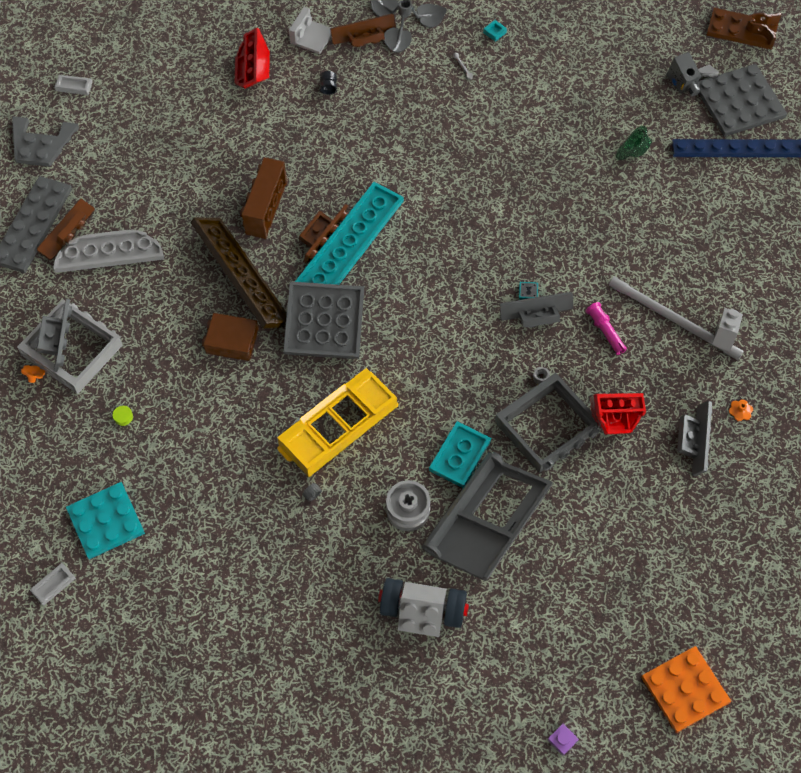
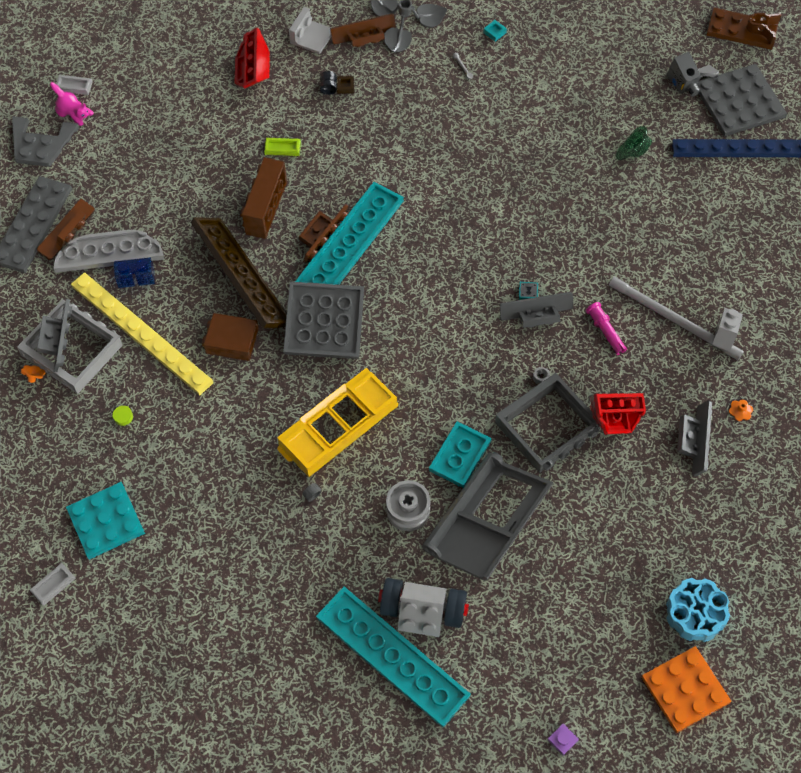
none -> dark pink animal [50,82,93,126]
none -> light yellow plate [71,272,213,395]
none -> clear blue piece [114,257,155,288]
none -> lime tile [264,138,301,156]
none -> teal plate [316,587,471,728]
none -> dark brown plate [337,76,354,94]
none -> medium azure connector [666,578,730,642]

